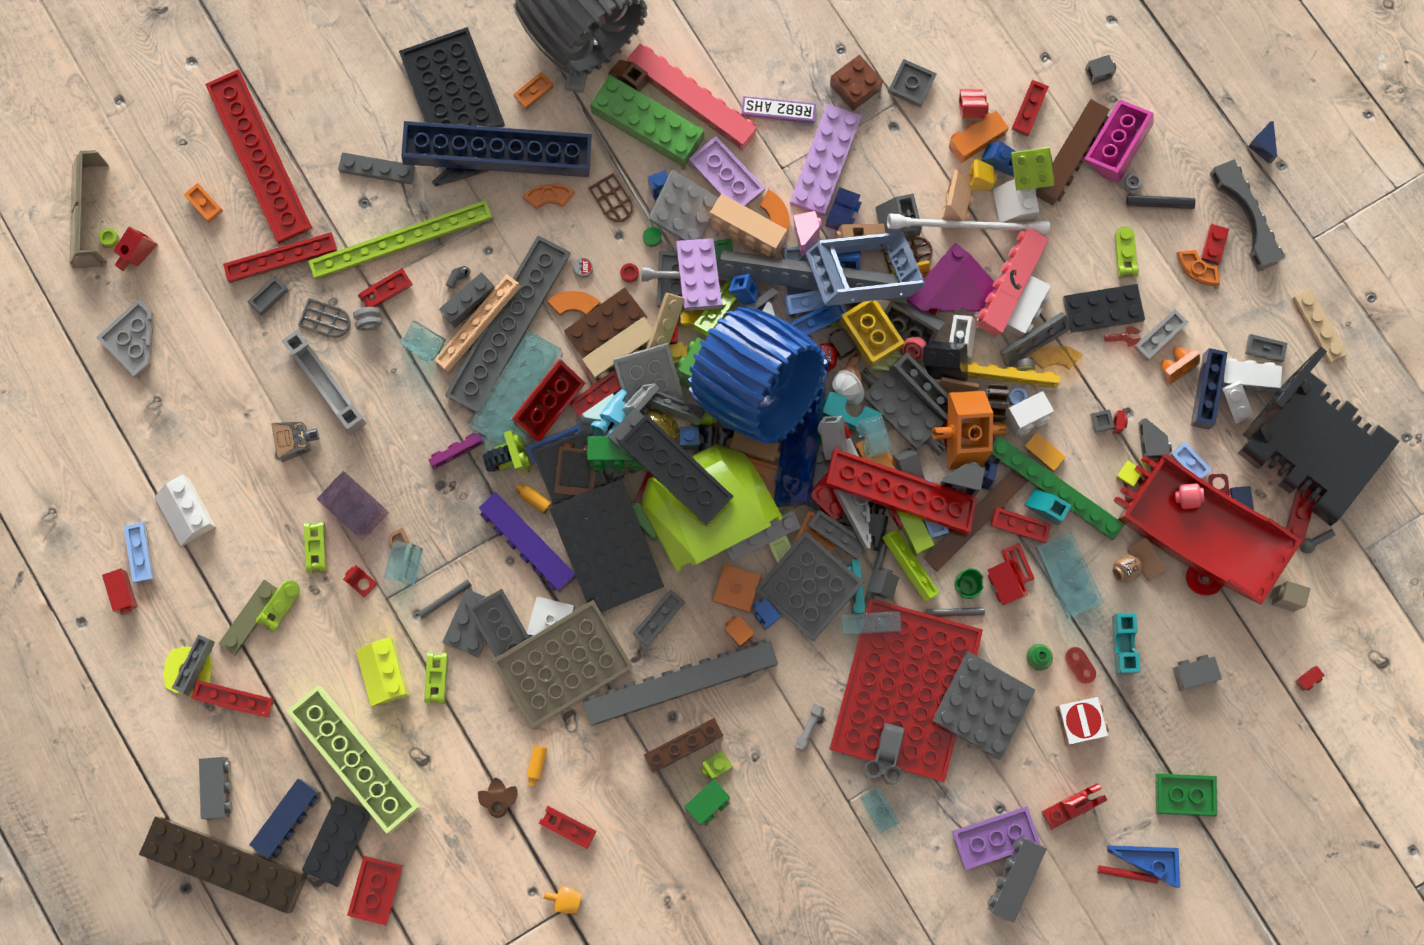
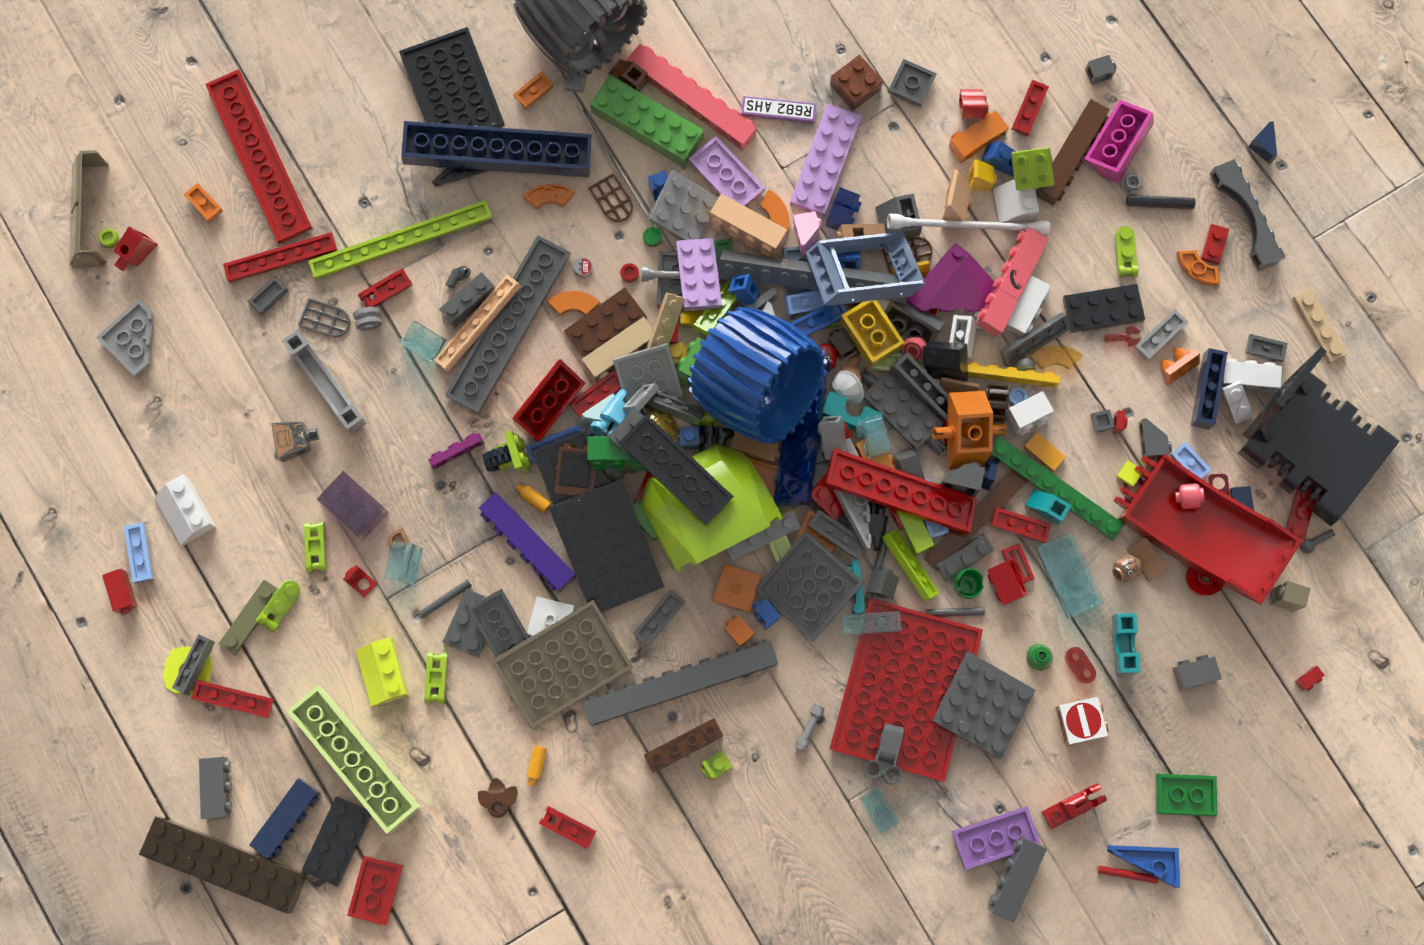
dark grey plate [338,152,415,185] -> none
clear light blue brick [468,330,563,446] -> none
light orange piece [543,886,582,915] -> none
green brick [684,779,730,825] -> none
none -> dark grey plate [936,534,994,582]

